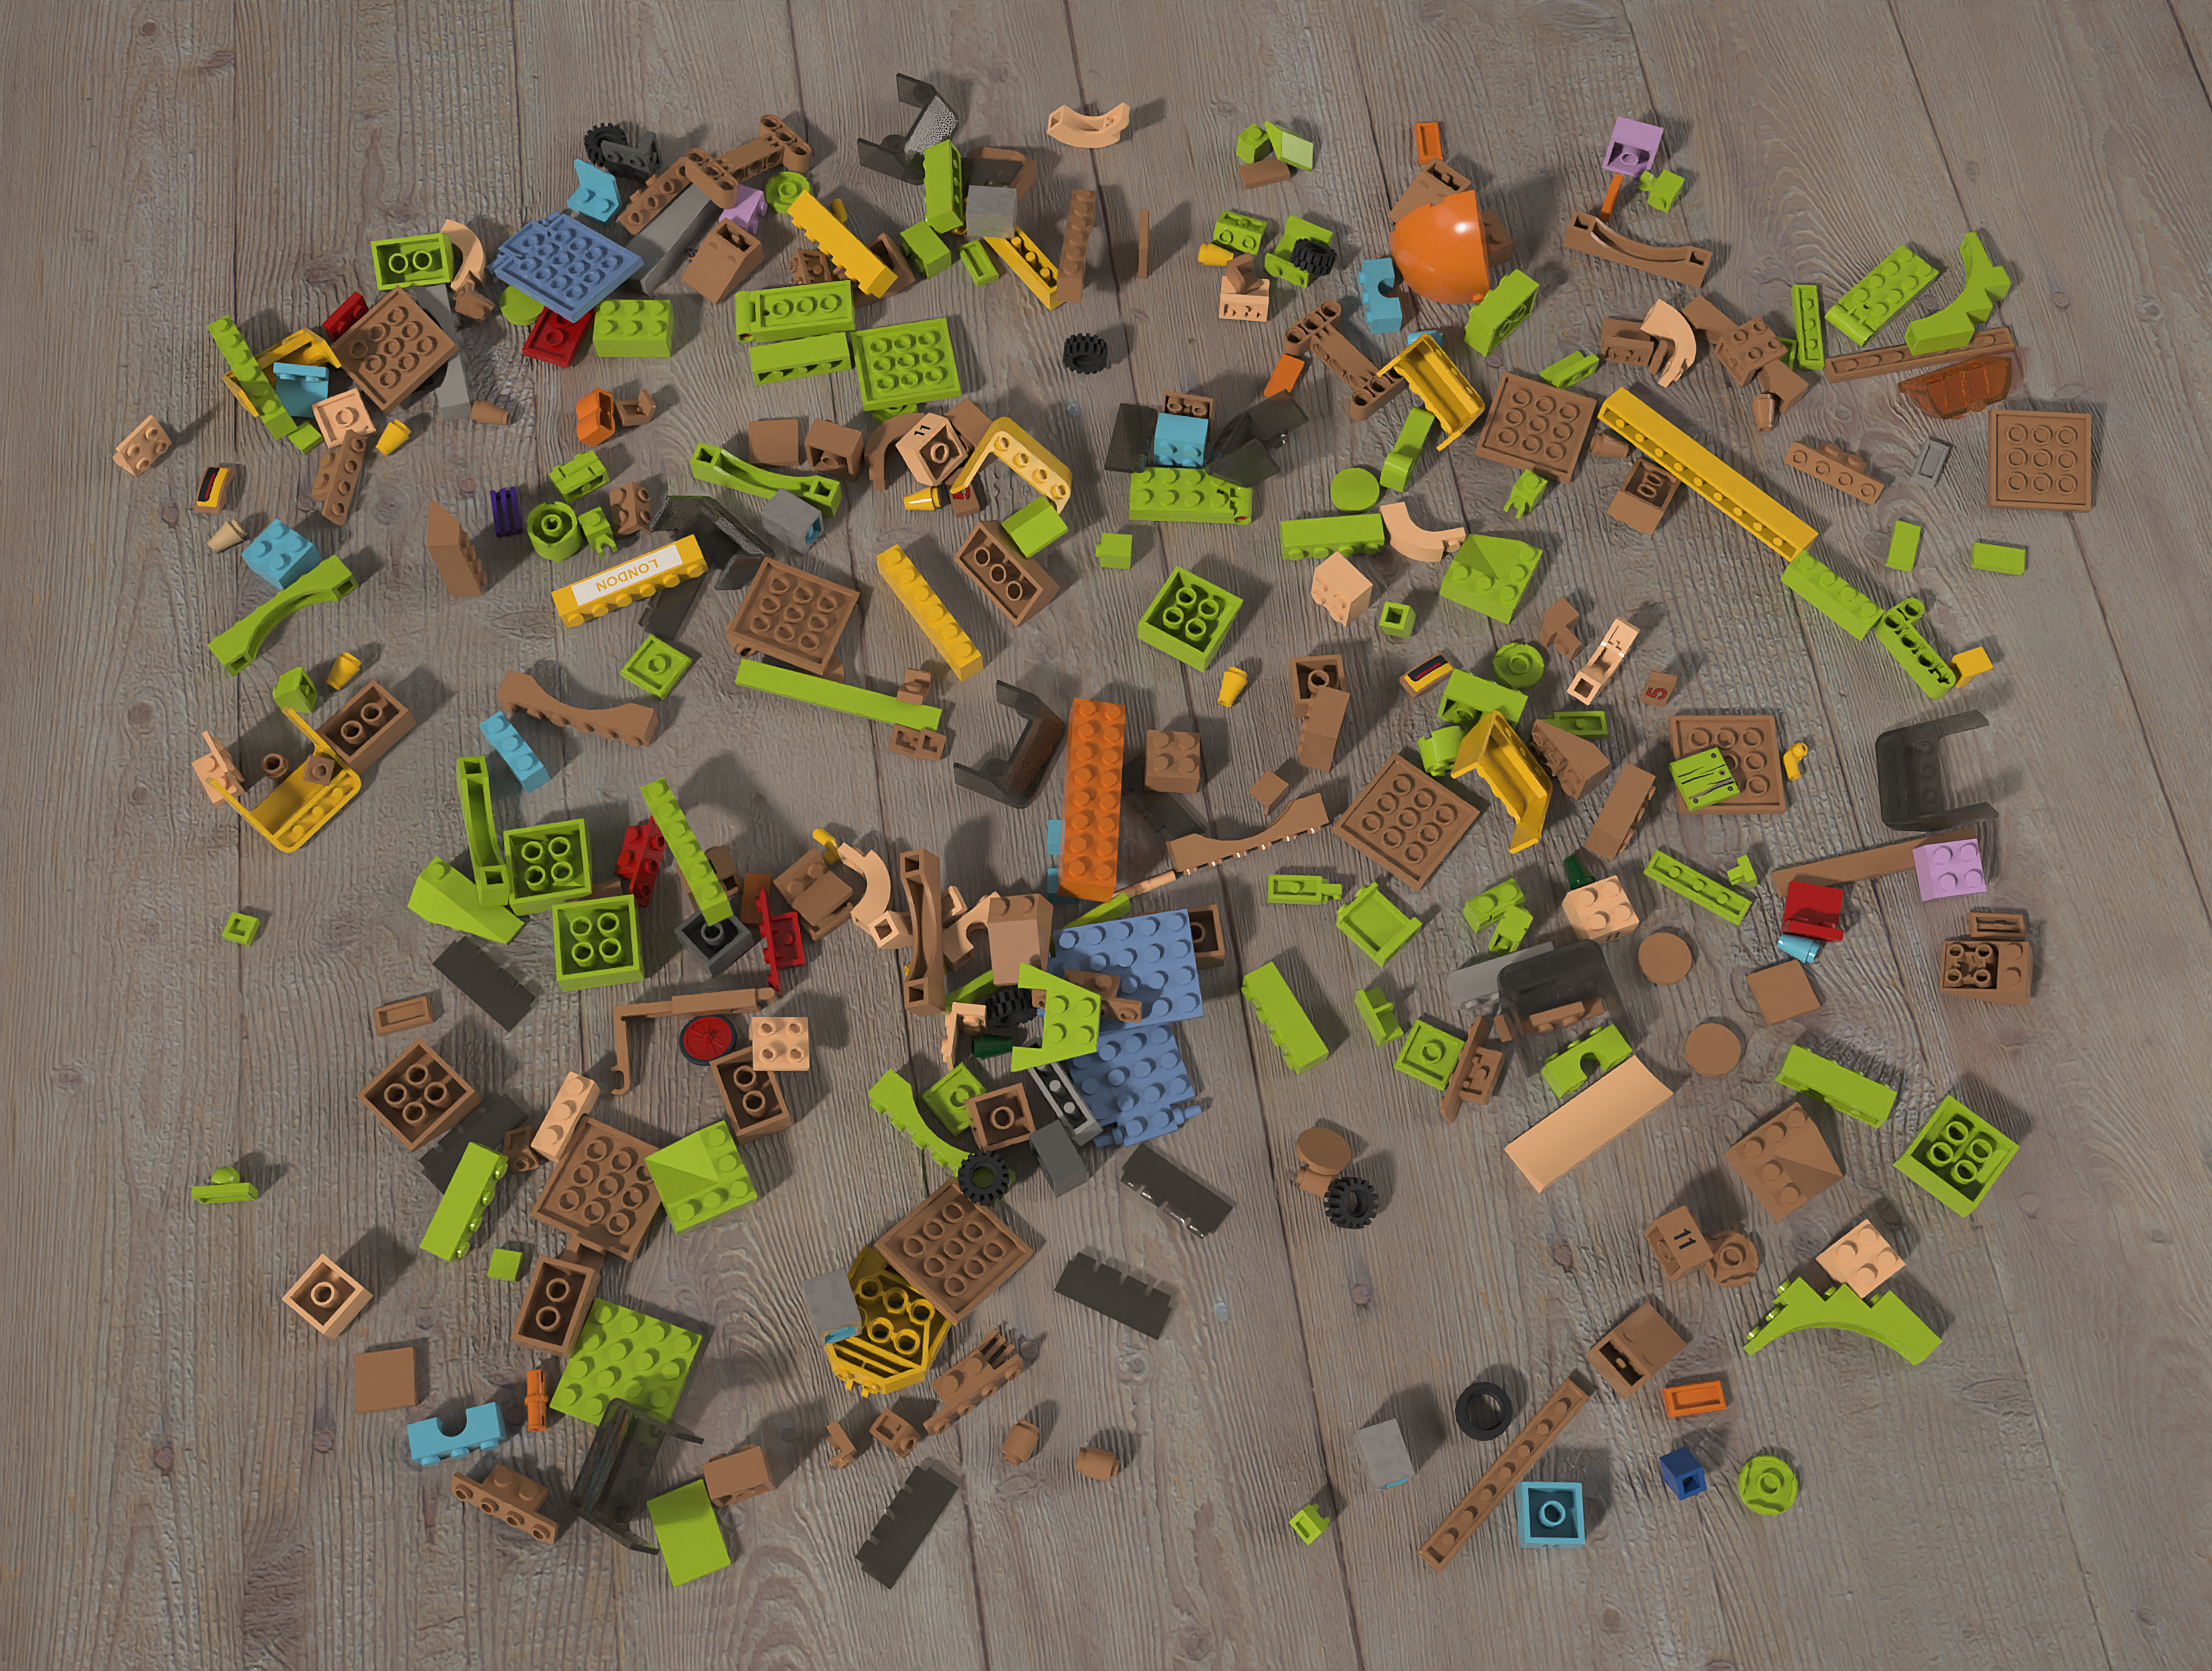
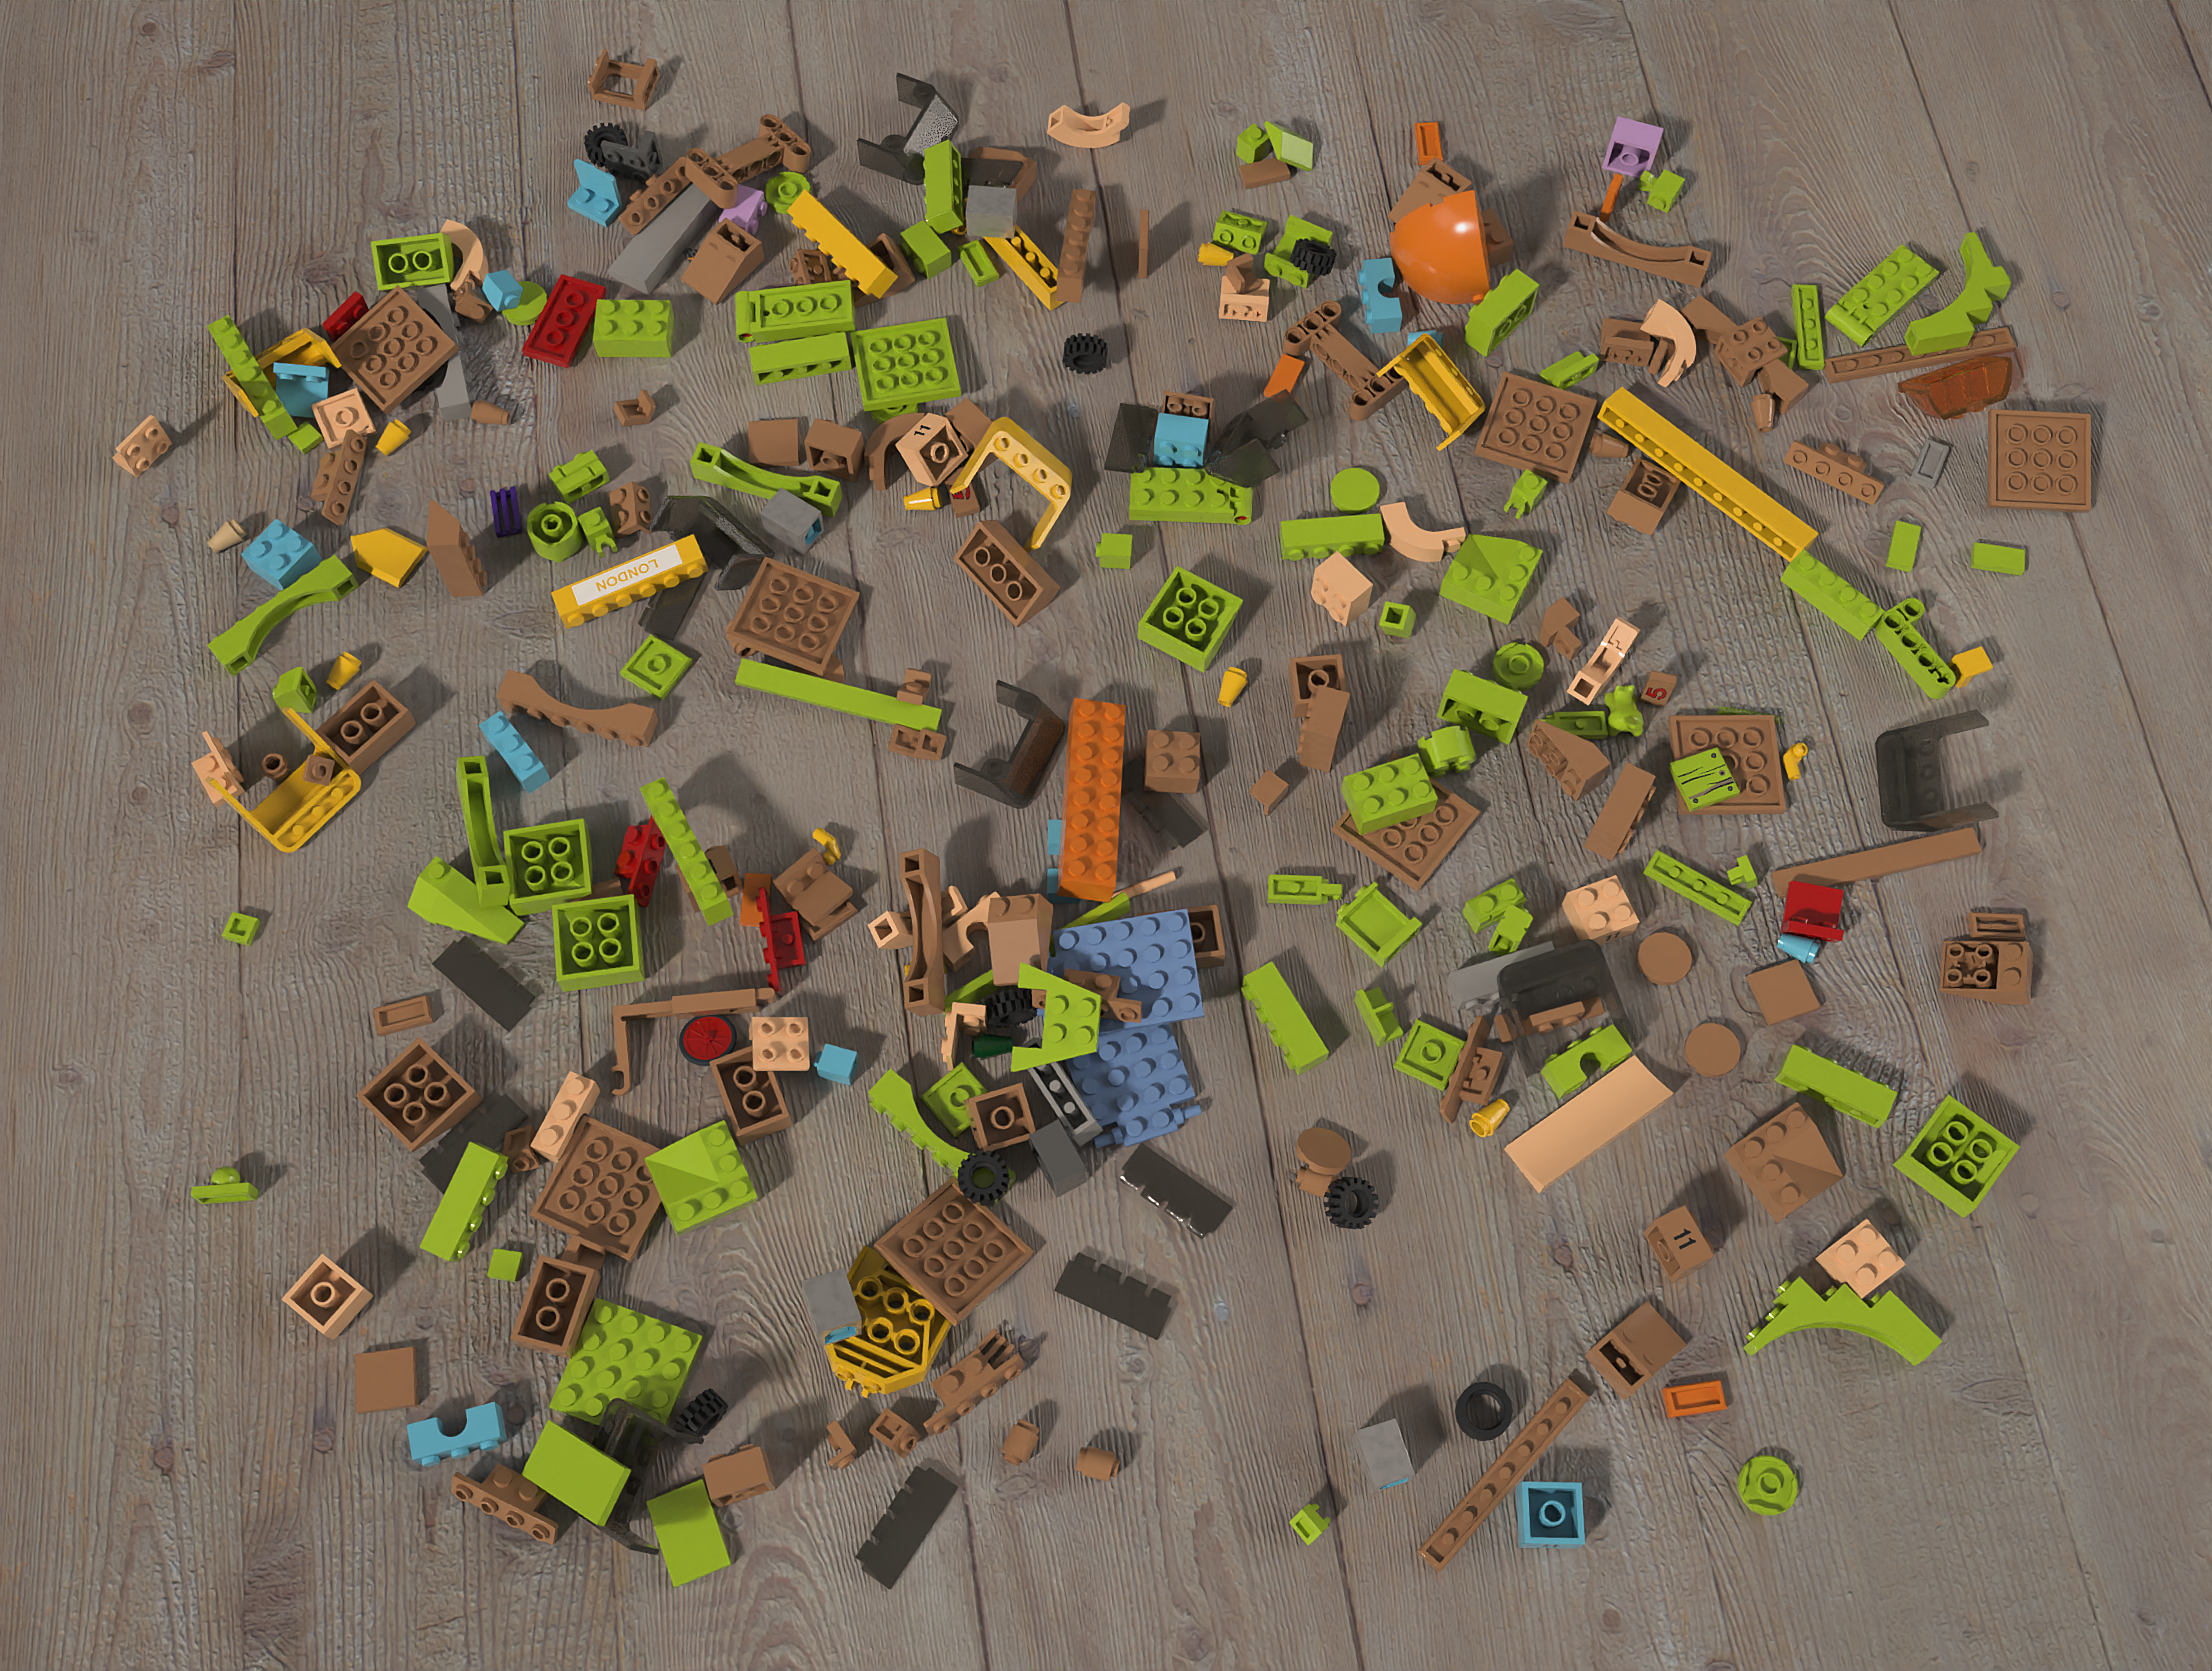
slope [194,466,234,514] -> none
medium blue plate [485,210,644,323] -> none
orange pin [524,1369,549,1432] -> none
orange brick [576,387,615,448] -> none
dark grey brick [674,909,755,978] -> none
yellow arm [831,199,847,224] -> none
light nougat arch [837,843,893,937] -> none
yellow brick [876,544,983,682] -> none
lime slope [1000,495,1069,559] -> none
medium nougat arch [1166,792,1329,875] -> none
lime beam [1379,406,1436,493] -> none
slope [1398,652,1456,699] -> none
yellow windscreen [1451,710,1553,854] -> none
dark green cone [1563,855,1595,891] -> none
blue brick [1659,1447,1707,1501] -> none
medium nougat tile [1703,1230,1759,1287] -> none
lavender brick [1912,838,1986,902] -> none
none -> yellow tile [350,527,428,588]
none -> medium azure brick [481,270,523,312]
none -> lime tile [521,1420,631,1526]
none -> medium nougat panel [587,49,660,111]
none -> black tyre [673,1388,728,1445]
none -> medium azure brick [814,1043,859,1086]
none -> lime brick [1341,753,1438,835]
none -> yellow cone [1469,1098,1510,1138]
none -> lime animal [1604,685,1643,737]
none -> lime piece [1709,705,1786,725]

